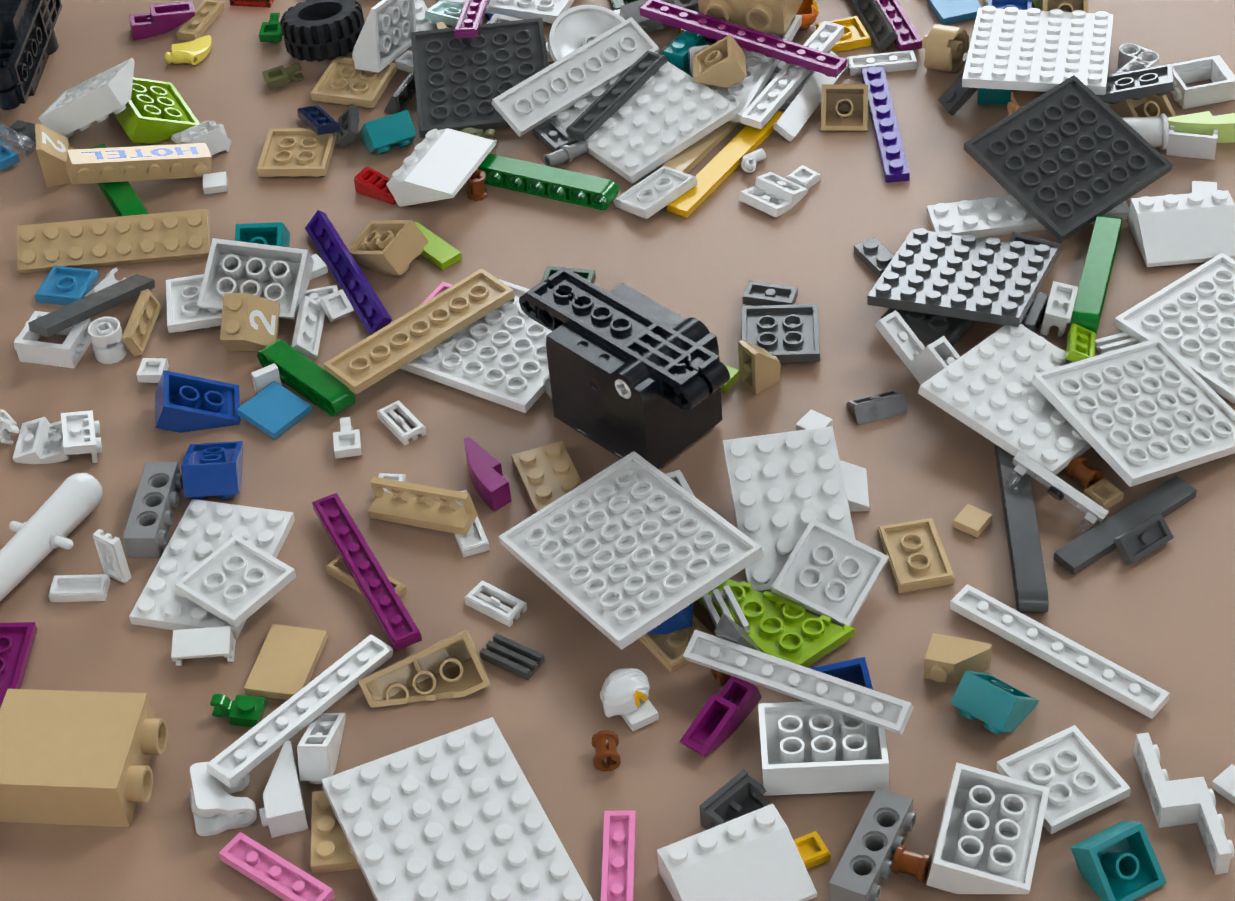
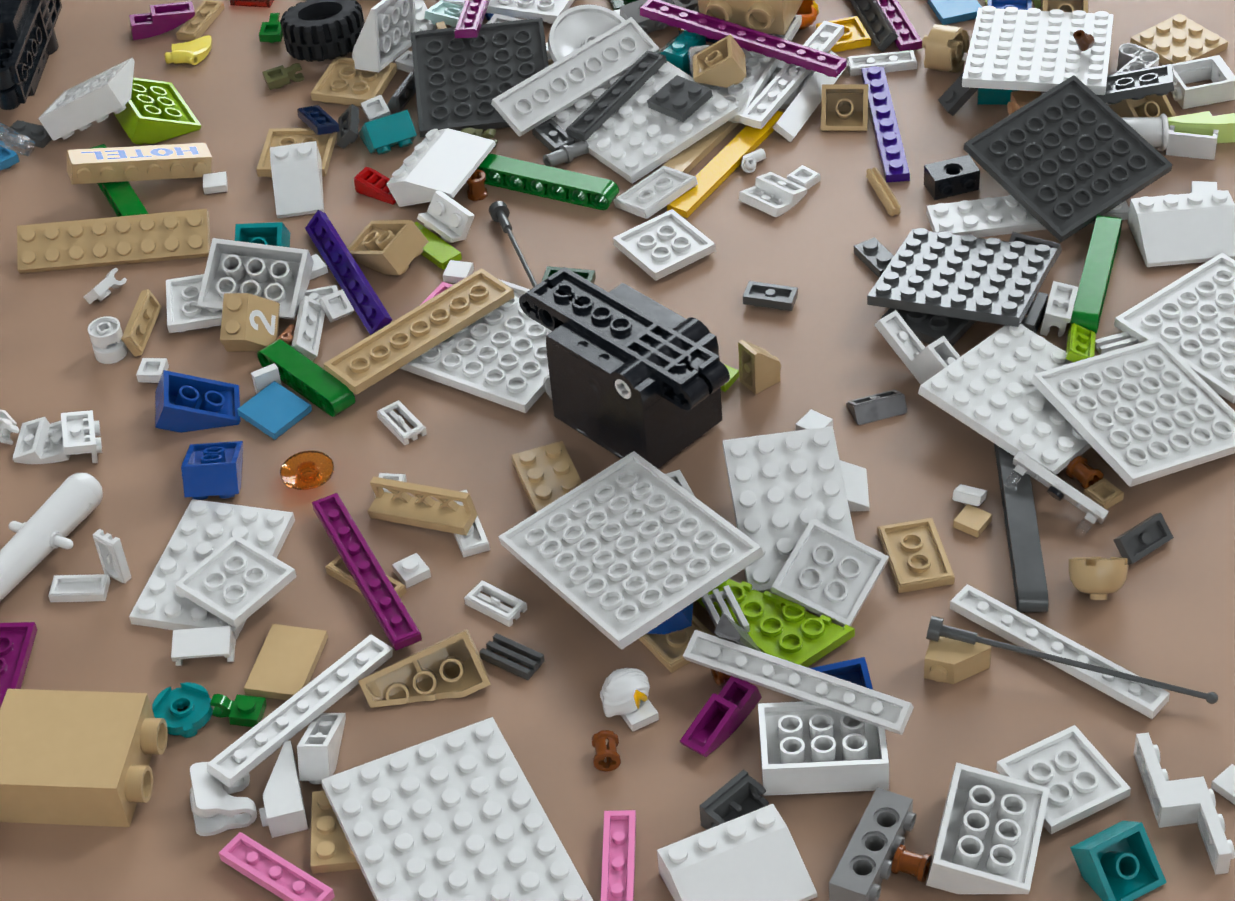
white window [14,311,91,368] -> none
dark grey tile [28,274,155,337] -> none
dark azure tile [34,265,100,305] -> none
tan slope [35,123,75,187] -> none
light grey brick [122,462,183,558] -> none
white slope [171,120,232,156] -> none
white plate [333,417,362,459] -> none
magenta slope [464,436,511,512] -> none
plate [741,304,820,363] -> none
yellow tile [794,831,831,870] -> none
teal slope [950,671,1039,735] -> none
dark grey tile [1054,475,1197,575] -> none
none -> teal plate [152,682,214,738]
none -> white slope [270,141,324,219]
none -> nougat arm [276,324,295,346]
none -> clear orange dish [280,451,334,490]
none -> white plate [361,95,391,121]
none -> white plate [392,553,431,589]
none -> white bracket [417,191,475,243]
none -> white tile [443,260,474,283]
none -> dark grey piece [489,201,537,287]
none -> white plate [613,209,716,281]
none -> dark grey plate [647,75,713,122]
none -> tan axle [866,167,901,216]
none -> black brick [924,155,980,200]
none -> dark grey piece [926,616,1218,704]
none -> white tile [952,484,987,506]
none -> tan cylinder [1069,557,1128,600]
none -> reddish brown arm [1073,30,1095,51]
none -> tan plate [1130,13,1228,65]

